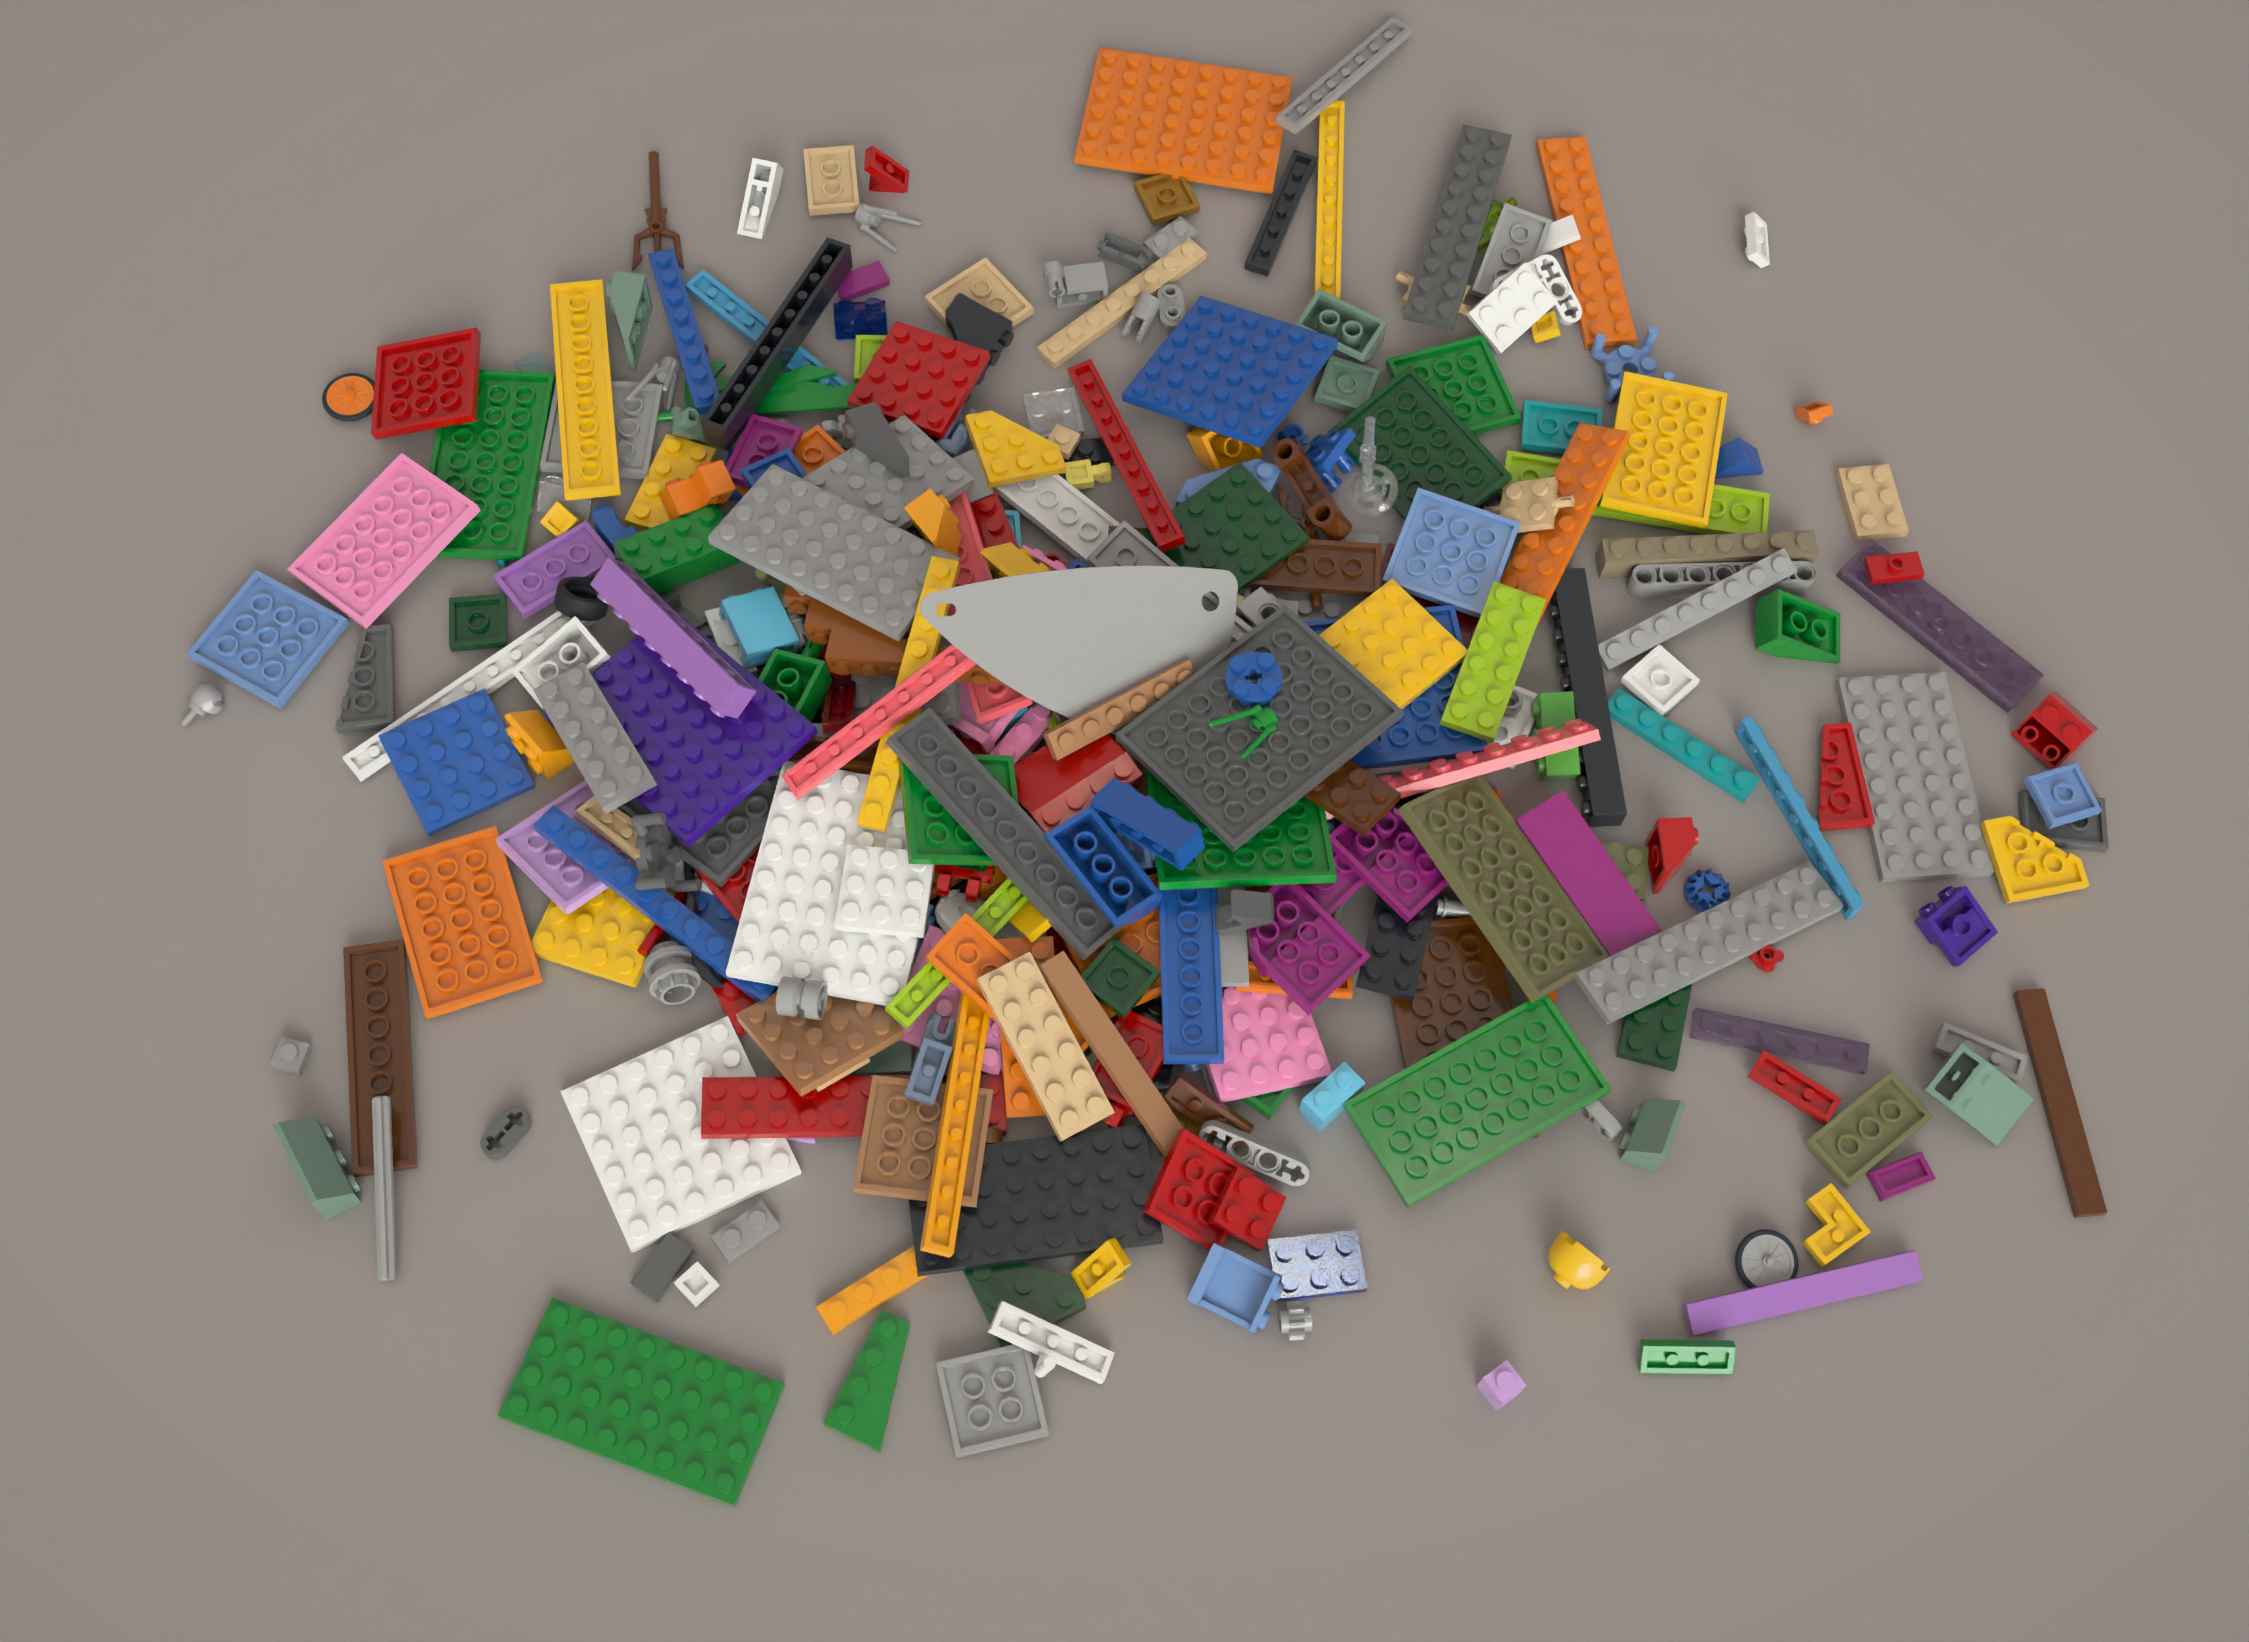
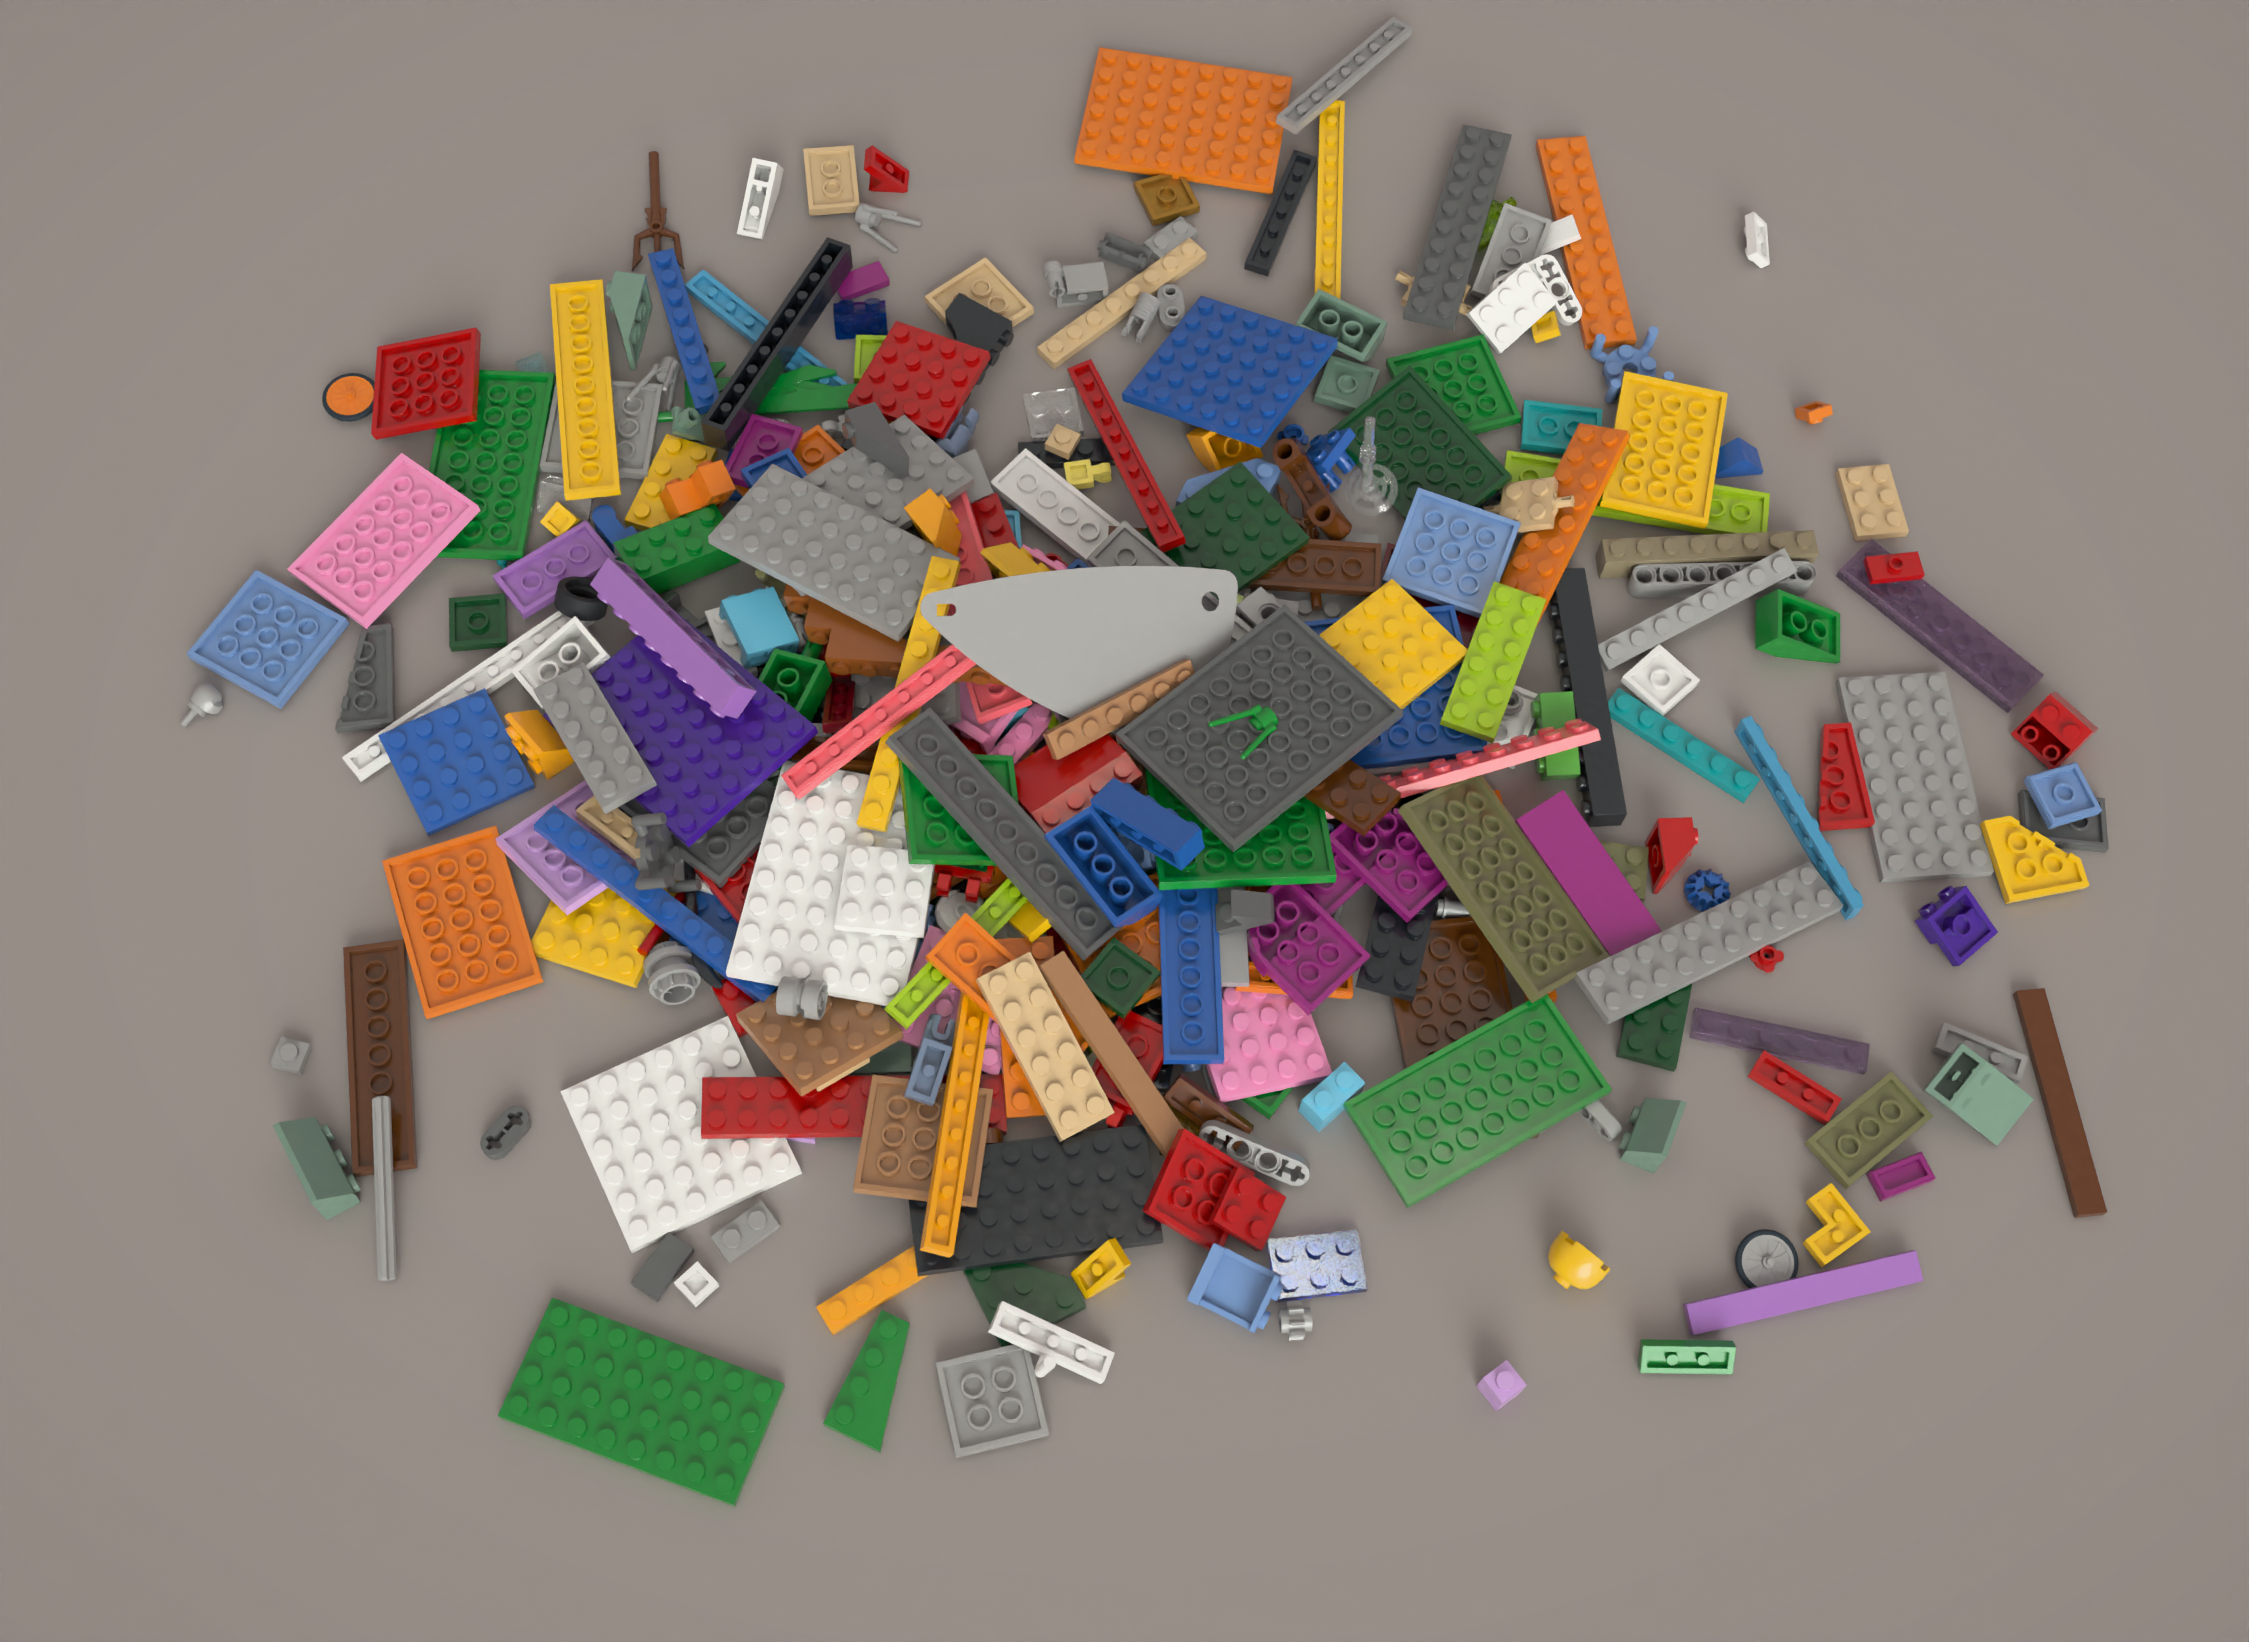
yellow plate [964,410,1067,488] -> none
blue plate [1225,652,1282,707] -> none

